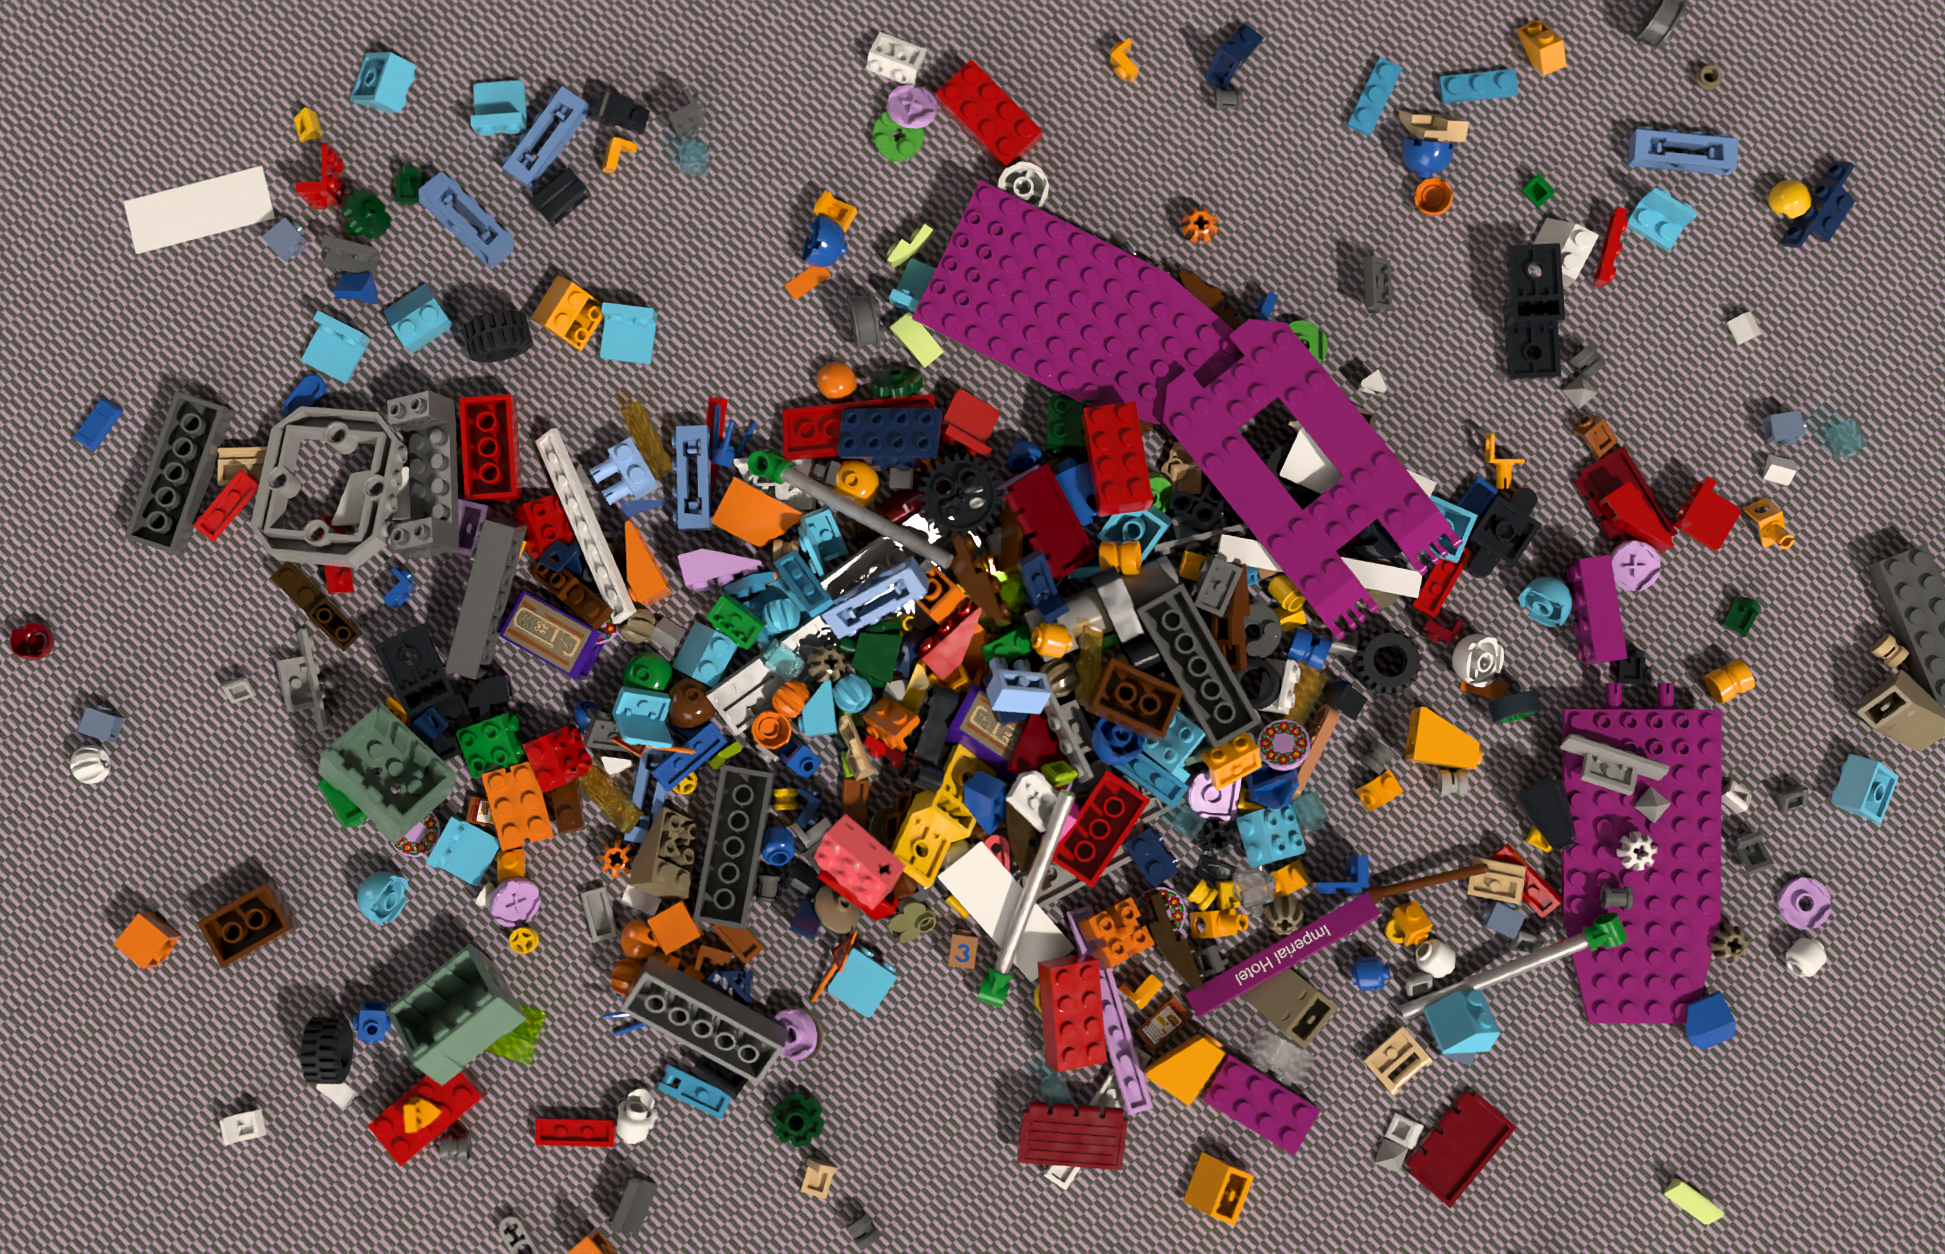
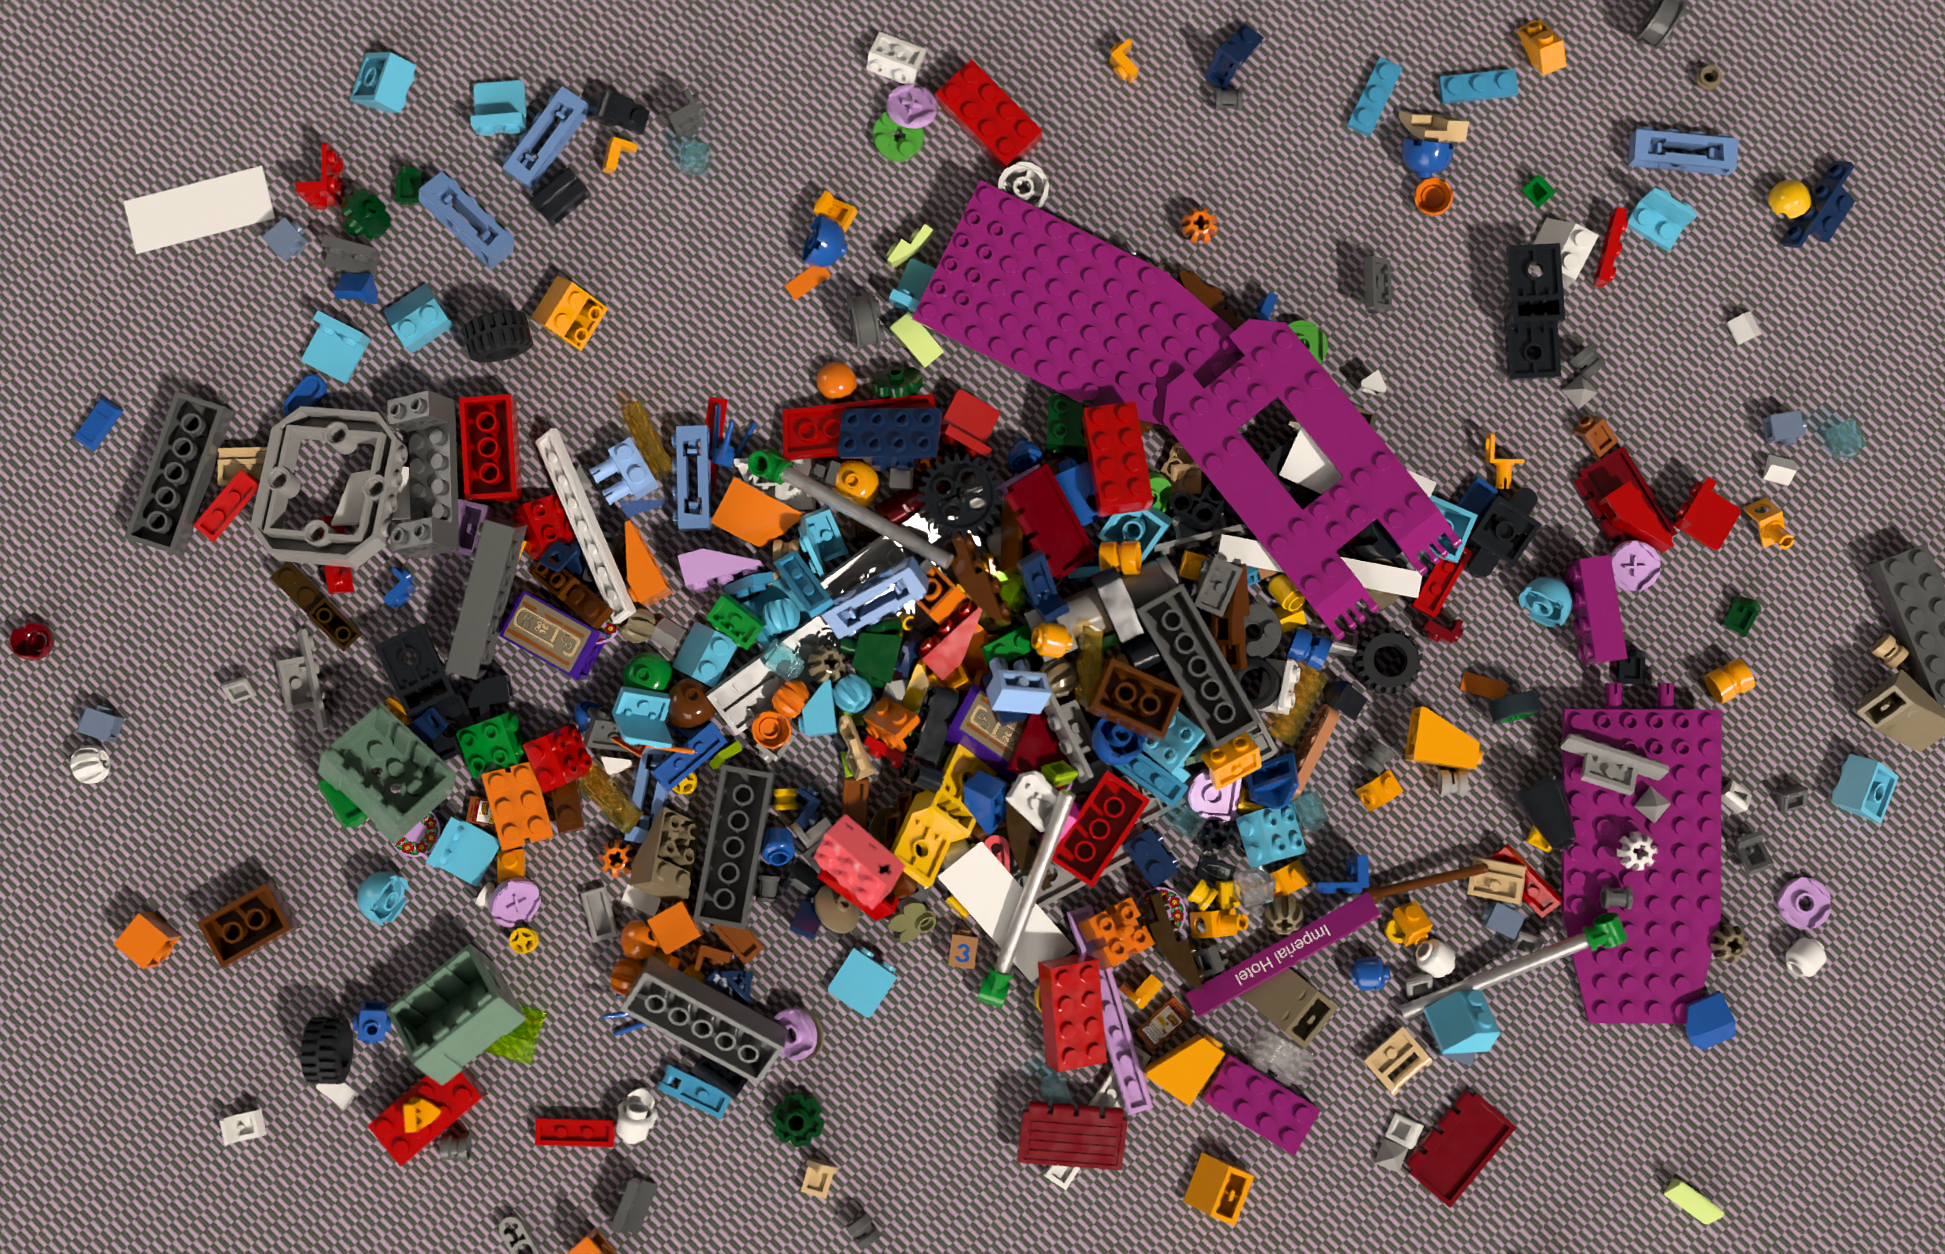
yellow slope [293,108,323,142] -> none
medium azure bracket [600,302,658,365] -> none
blue brick [776,735,823,781] -> none
orange piece [811,931,857,1002] -> none
tile [1257,719,1311,771] -> none
white cylinder [1452,634,1504,687] -> none

